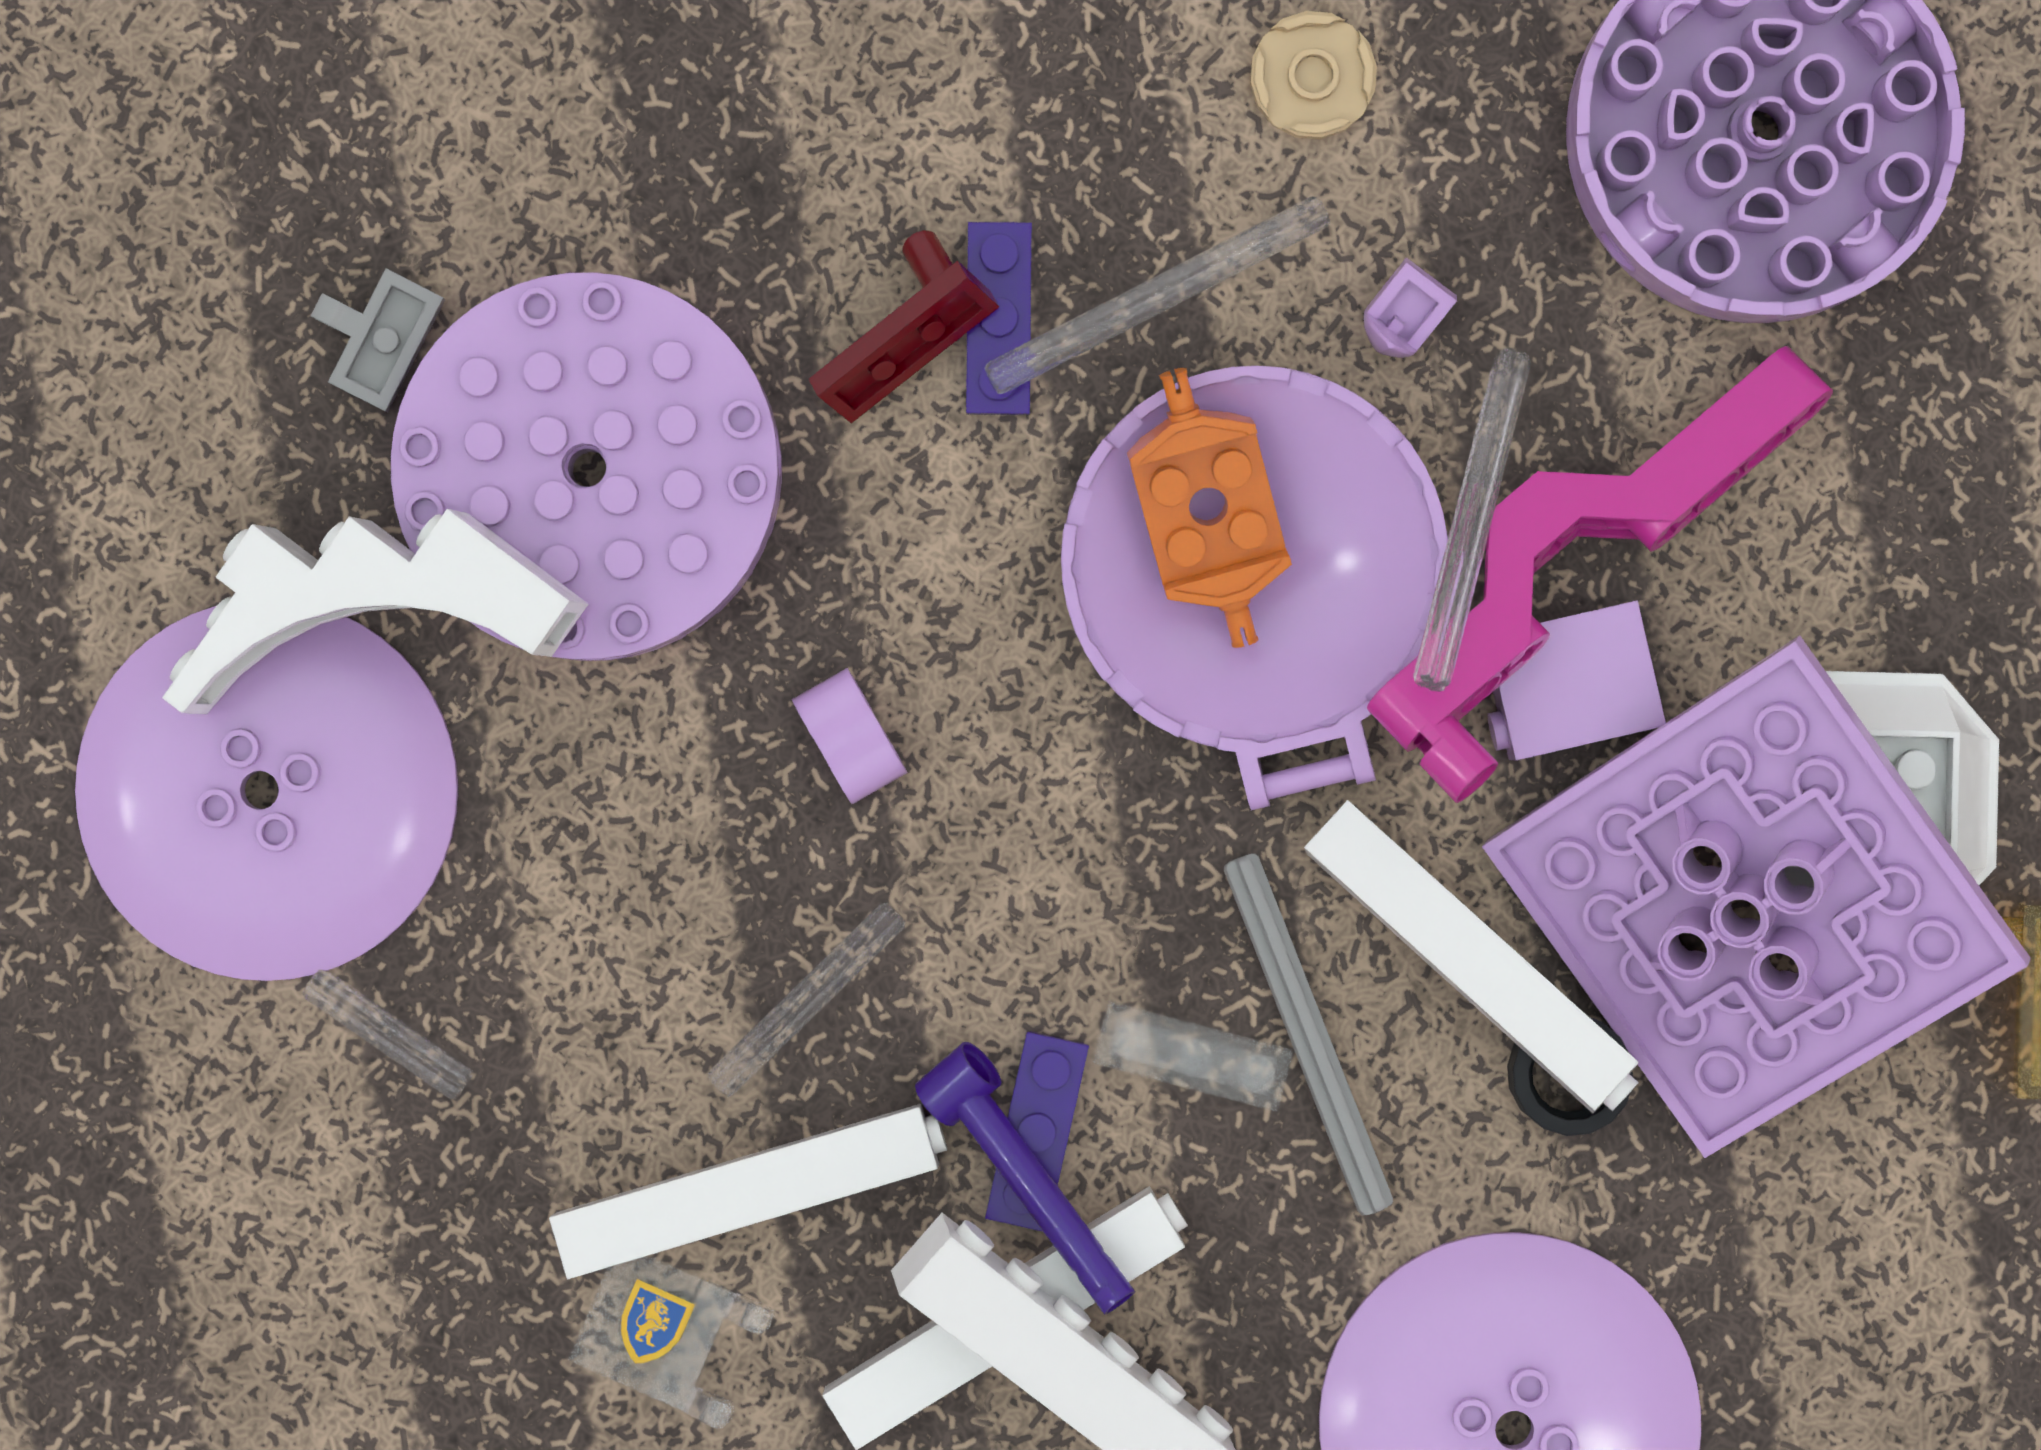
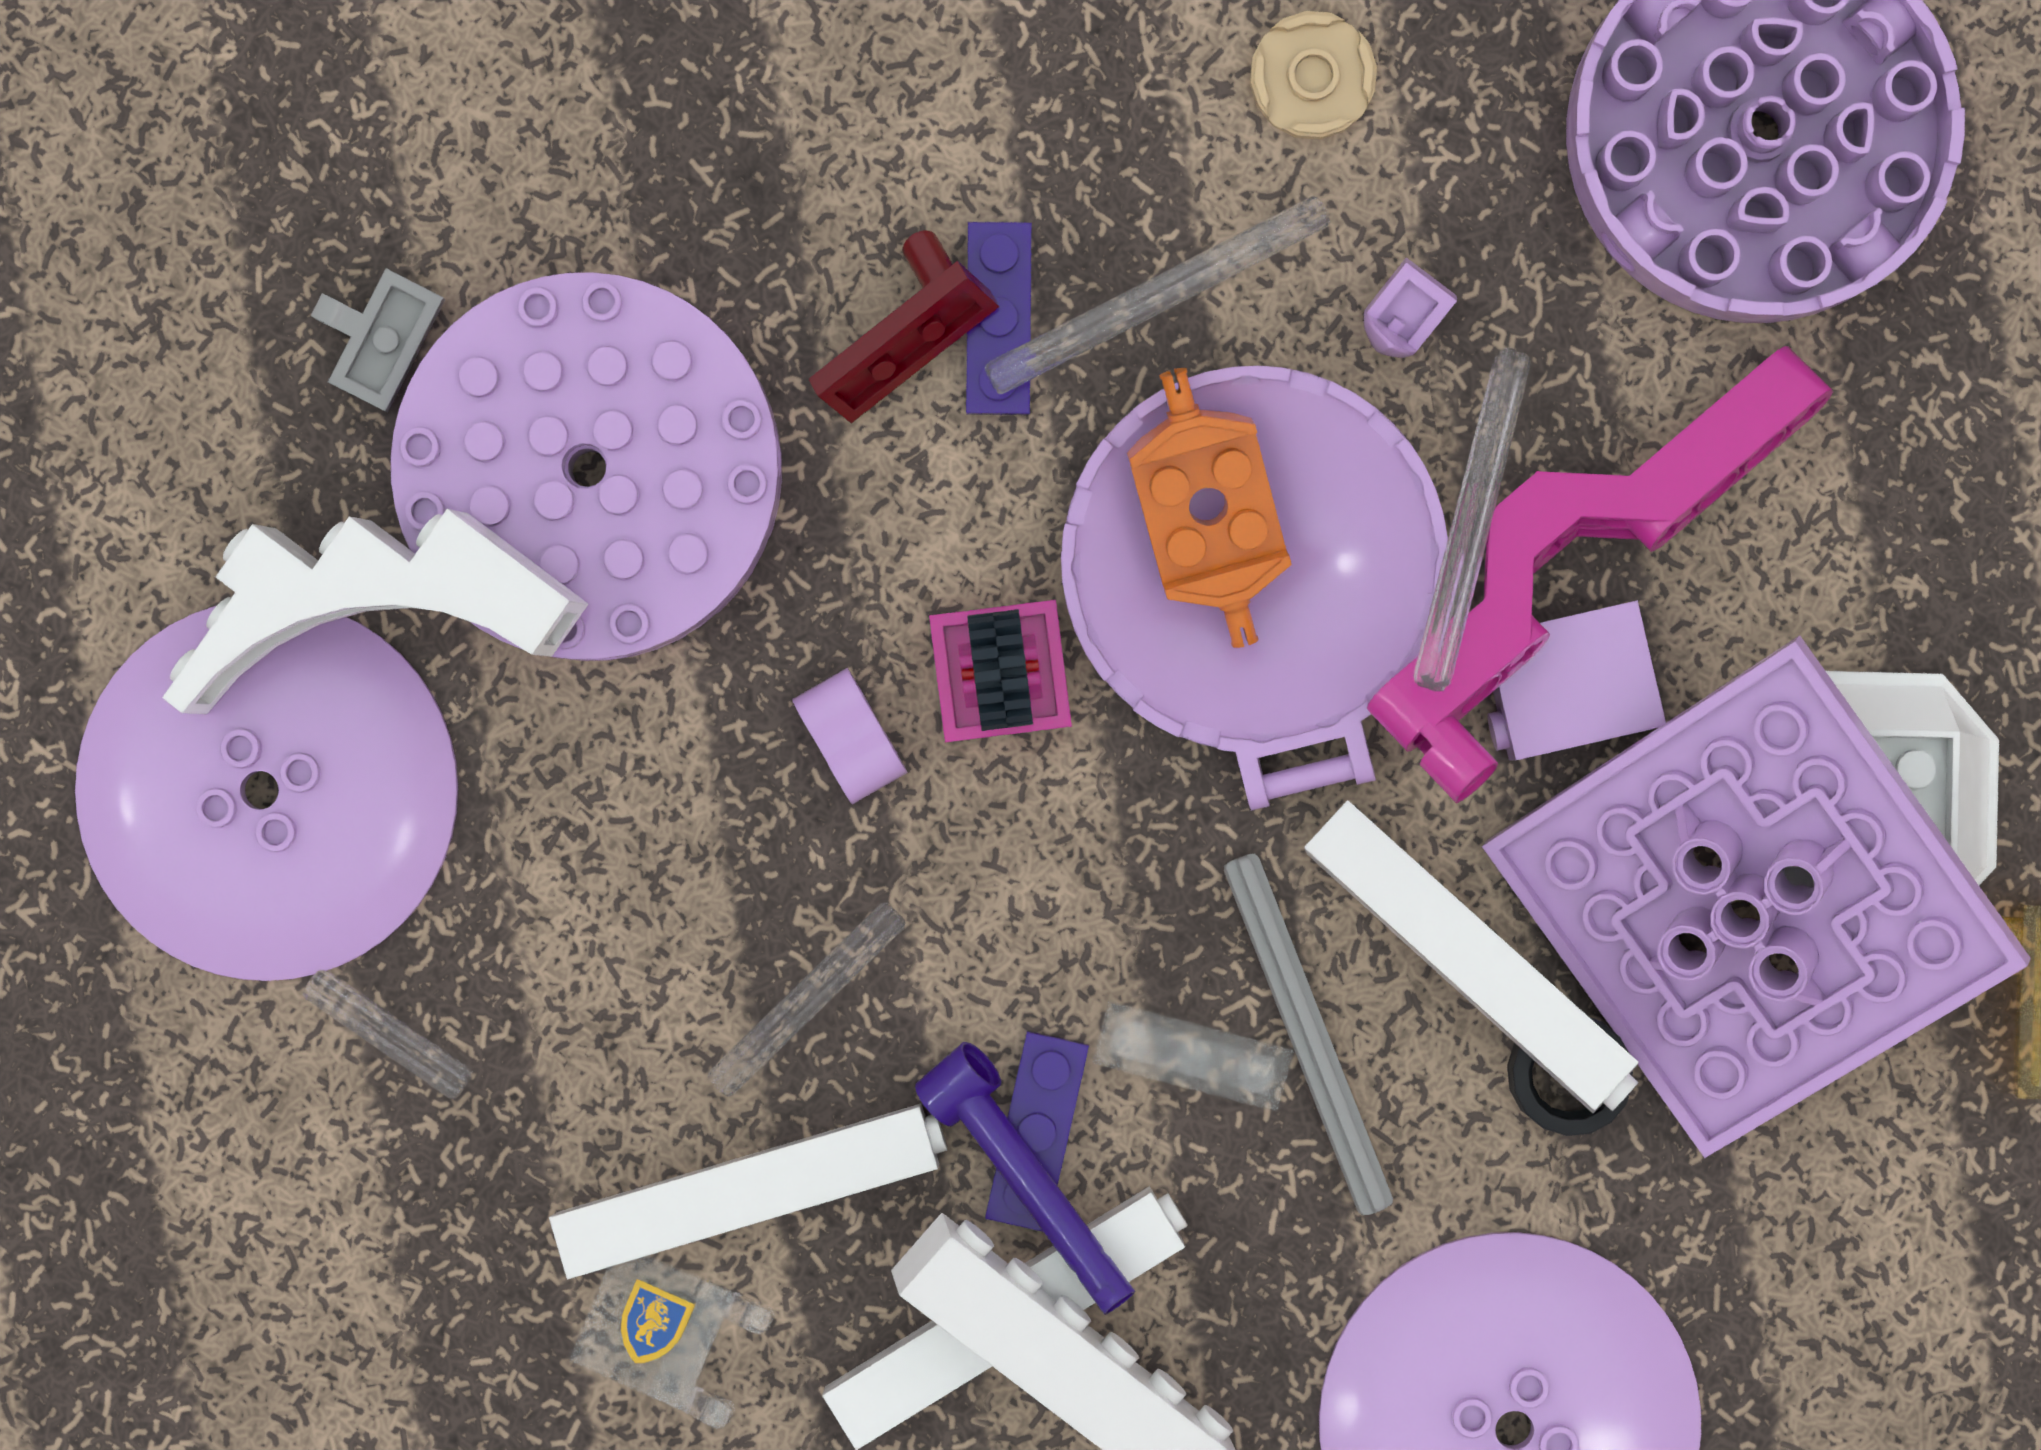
none -> dark pink plate [929,600,1072,743]

